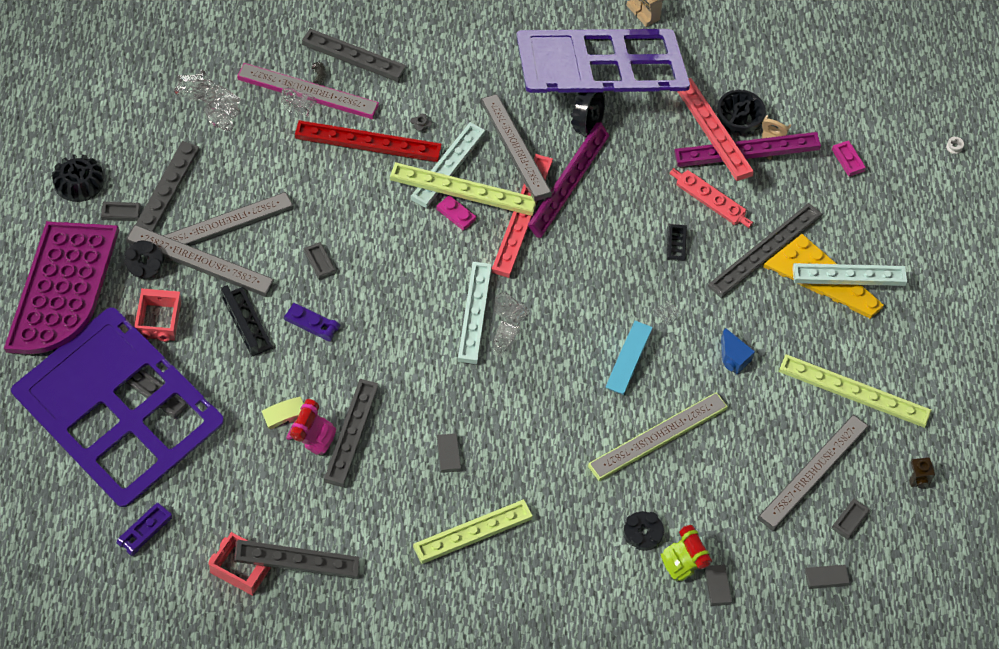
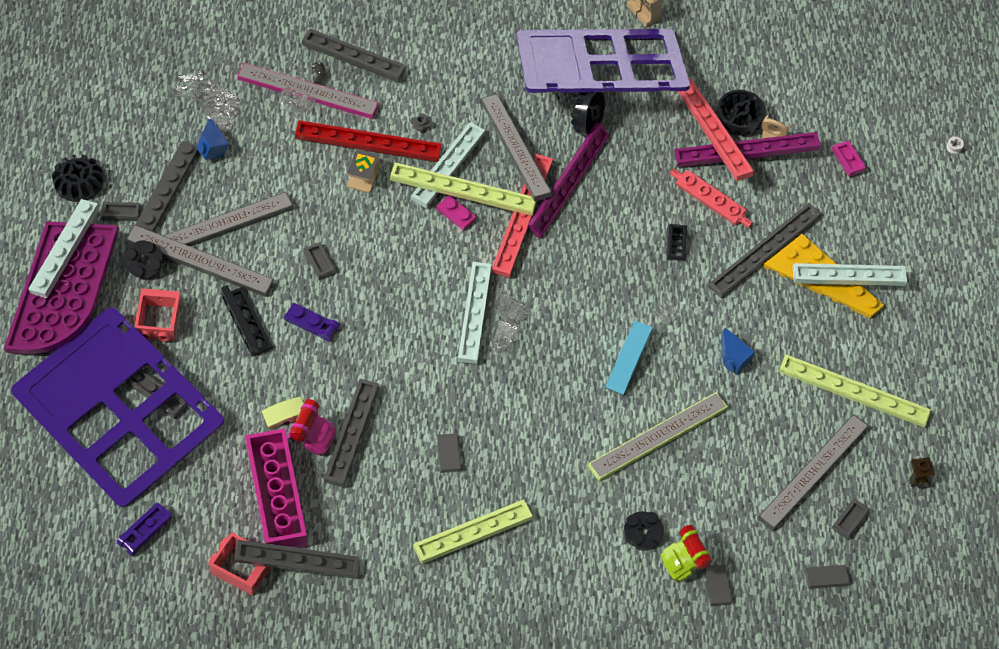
none -> light aqua plate [28,199,100,298]
none -> blue slope [197,119,229,160]
none -> dark pink brick [245,429,307,548]
none -> piece [347,149,379,193]

